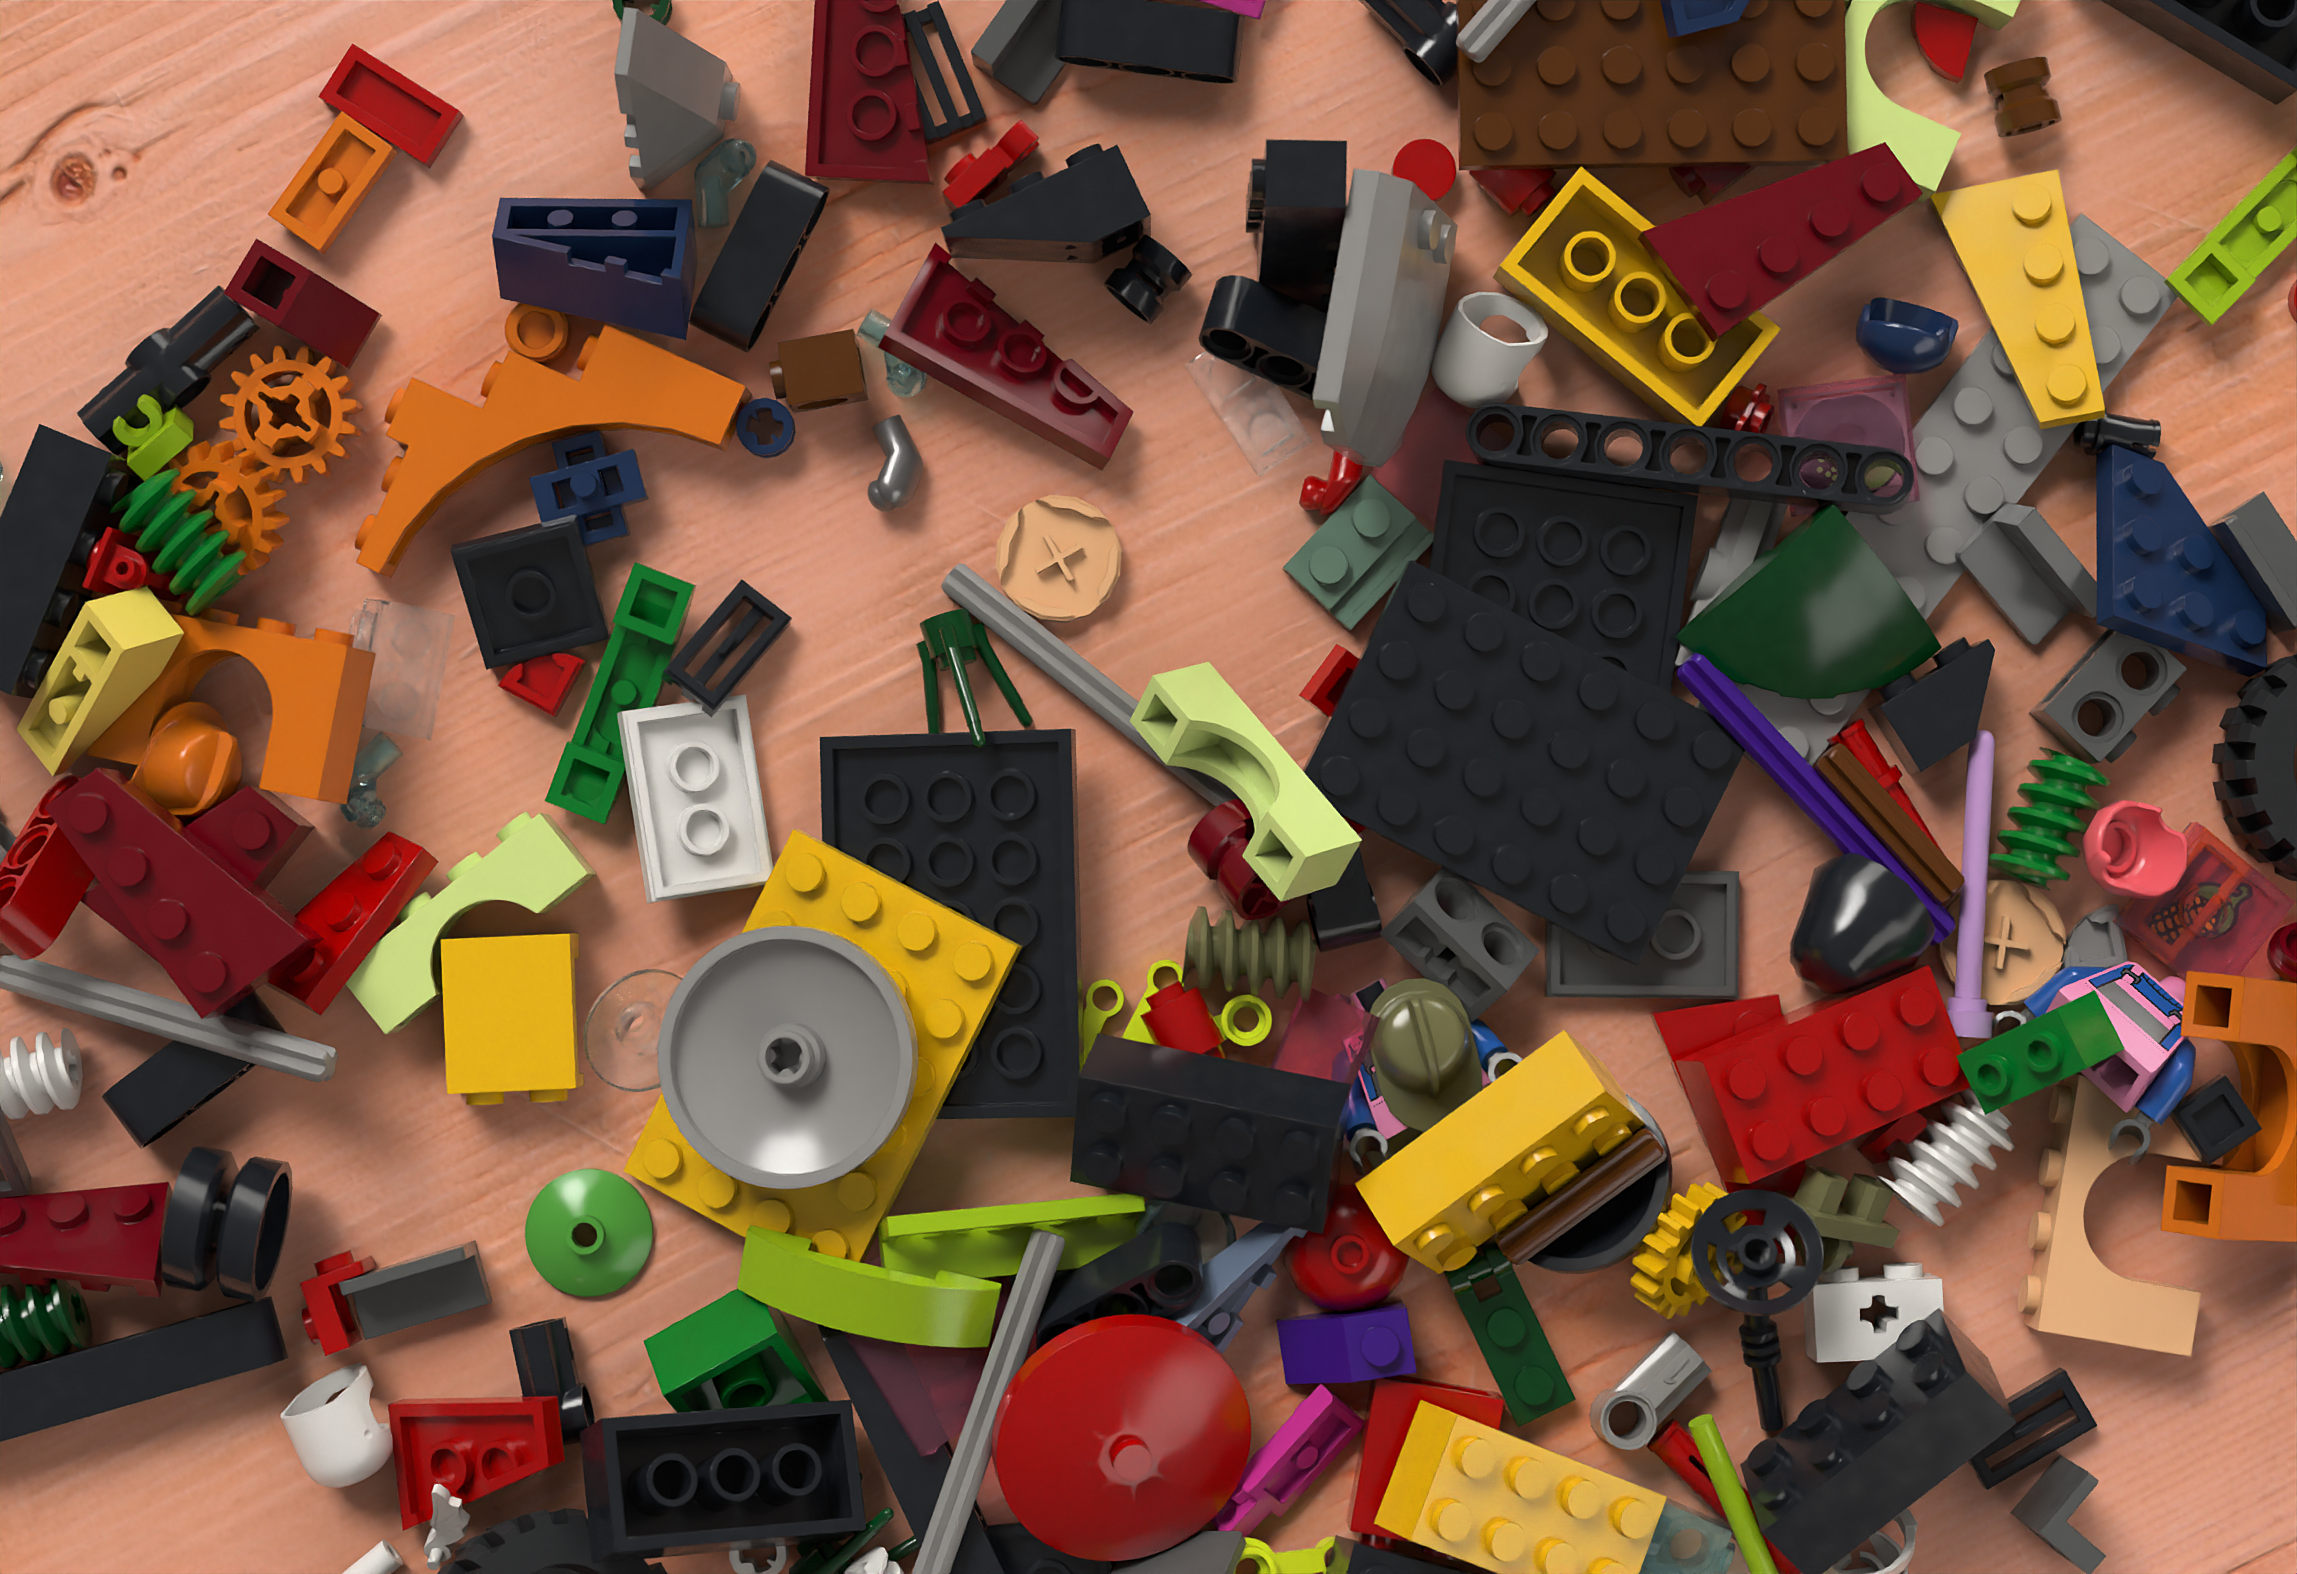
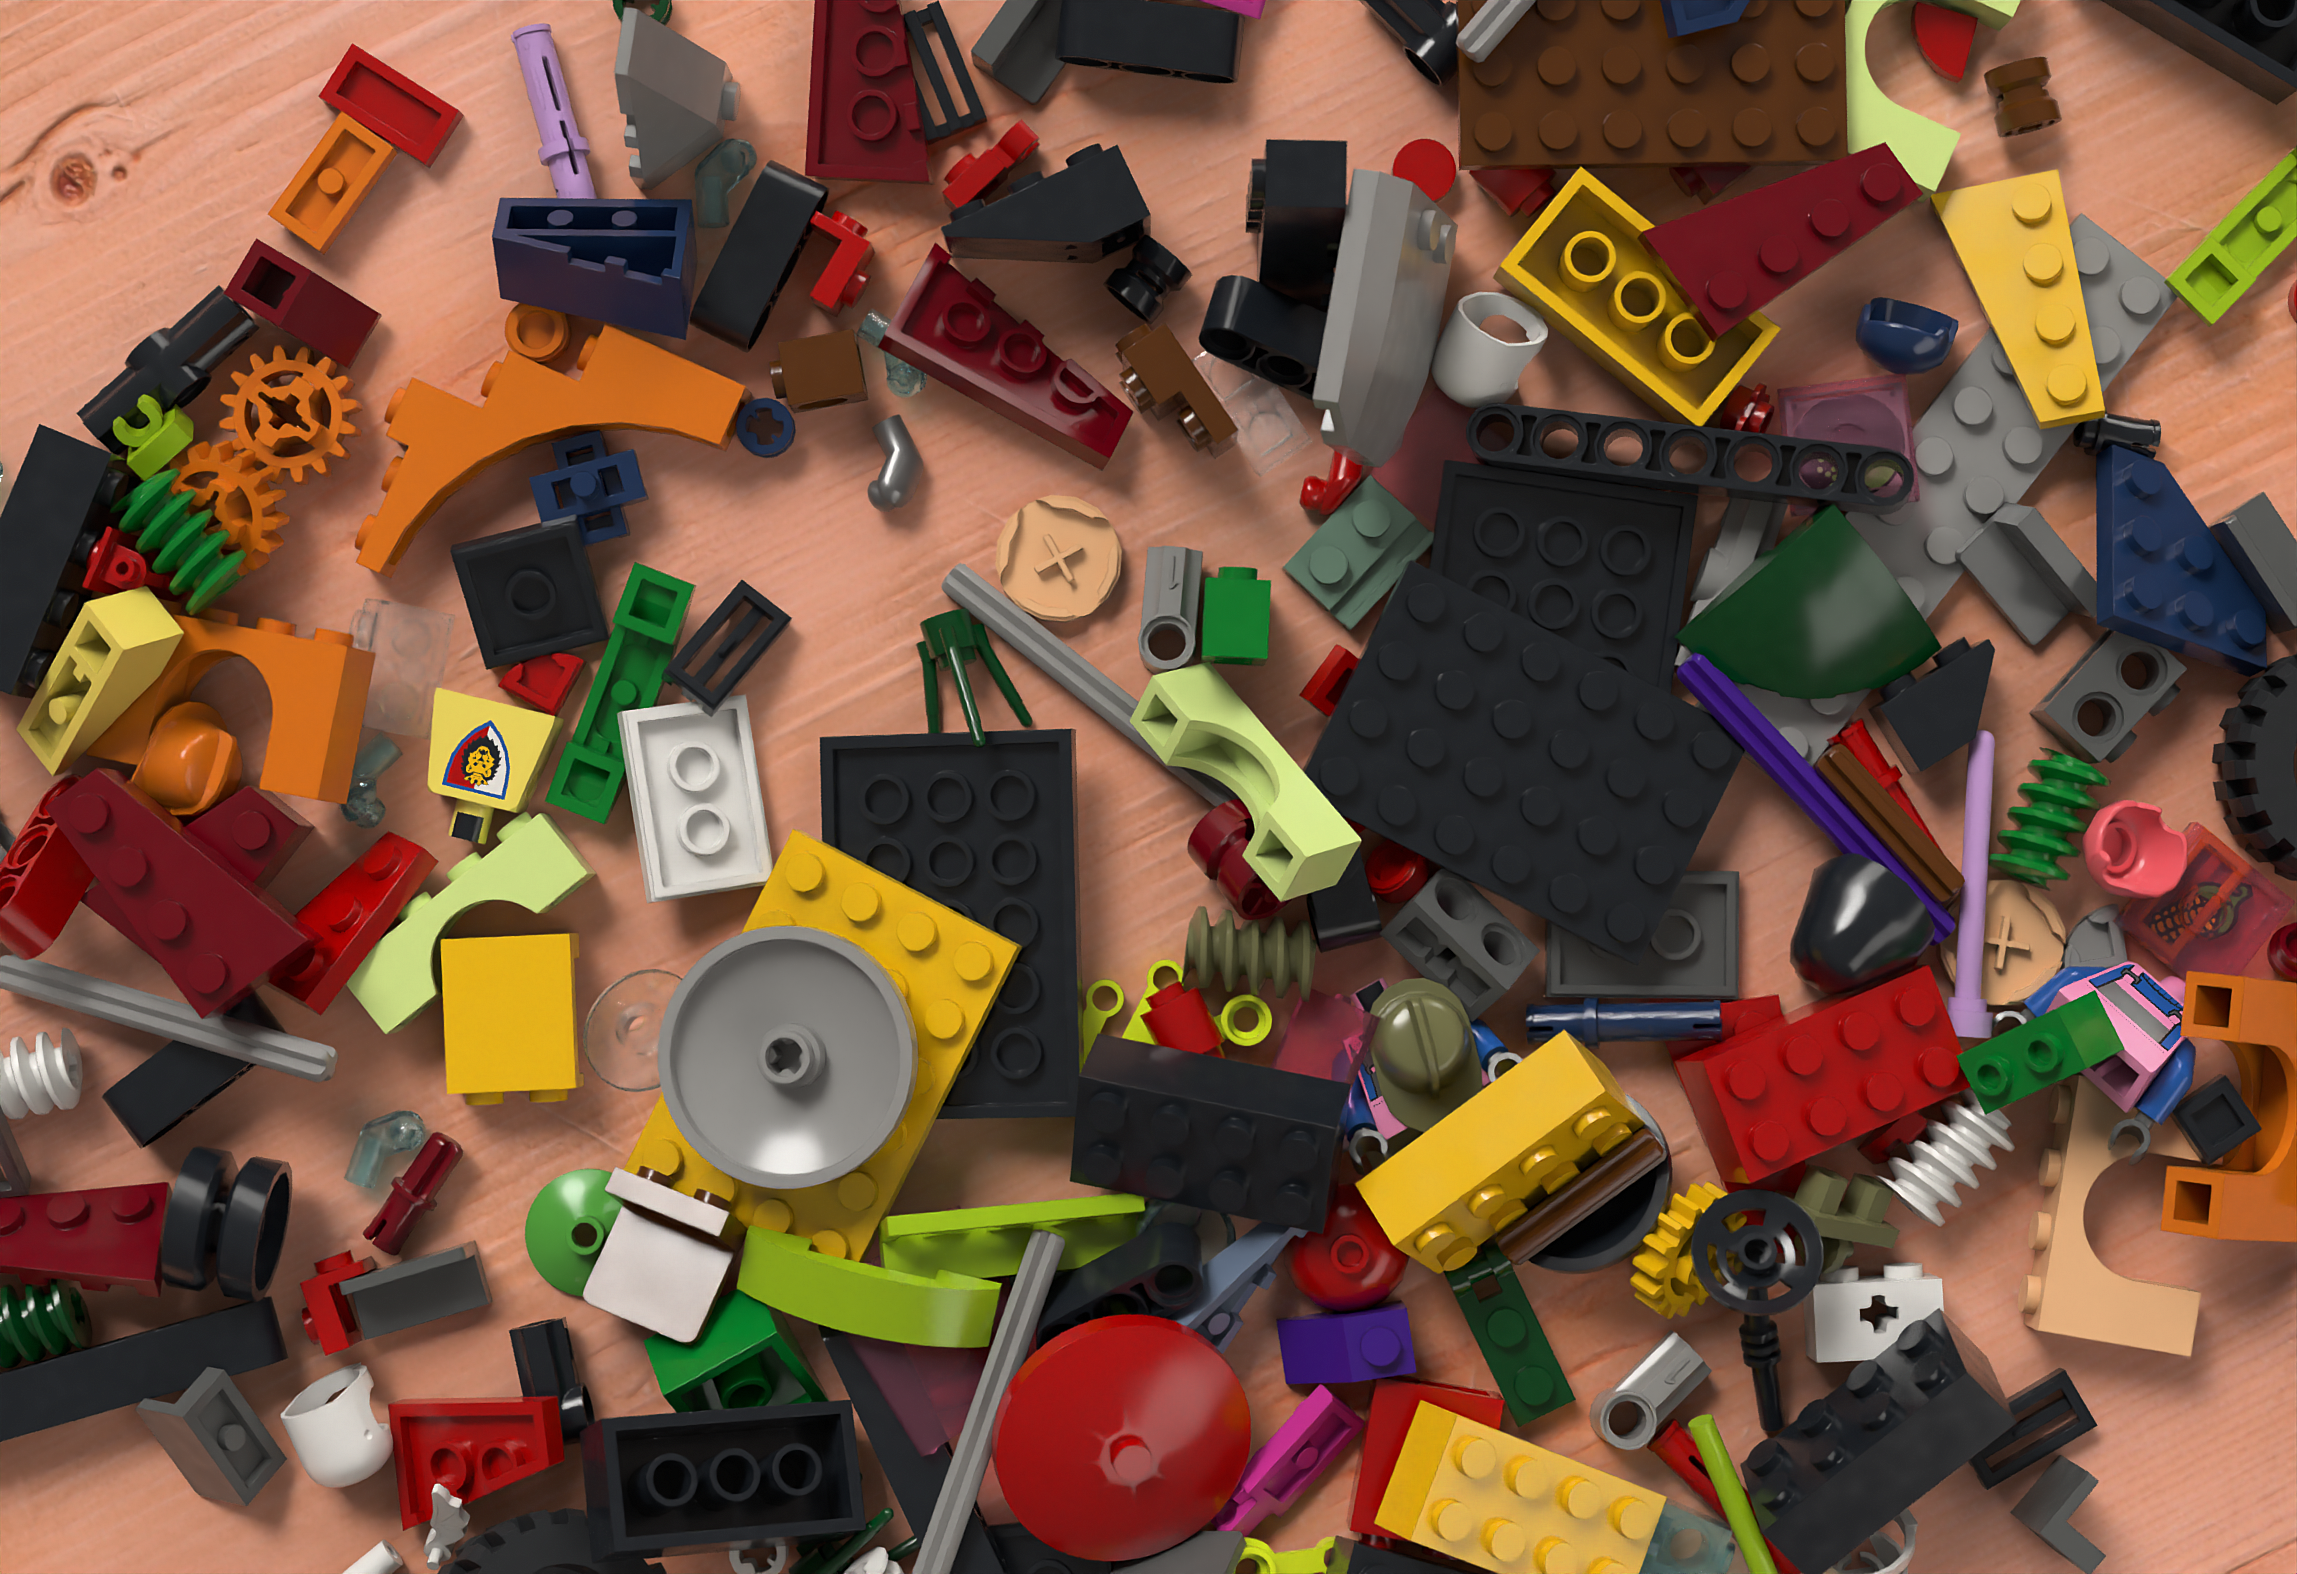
none -> dark grey panel [135,1367,287,1506]
none -> clear light blue arm [344,1110,427,1189]
none -> dark red axle [363,1132,463,1256]
none -> light yellow torso [427,687,564,844]
none -> lavender pin [511,23,597,199]
none -> bracket [583,1166,748,1345]
none -> red bracket [809,211,875,318]
none -> reddish brown plate [1115,323,1239,459]
none -> light grey piece [1138,546,1203,675]
none -> green brick [1200,567,1271,666]
none -> red tile [1364,840,1430,904]
none -> dark blue pin [1526,998,1722,1049]

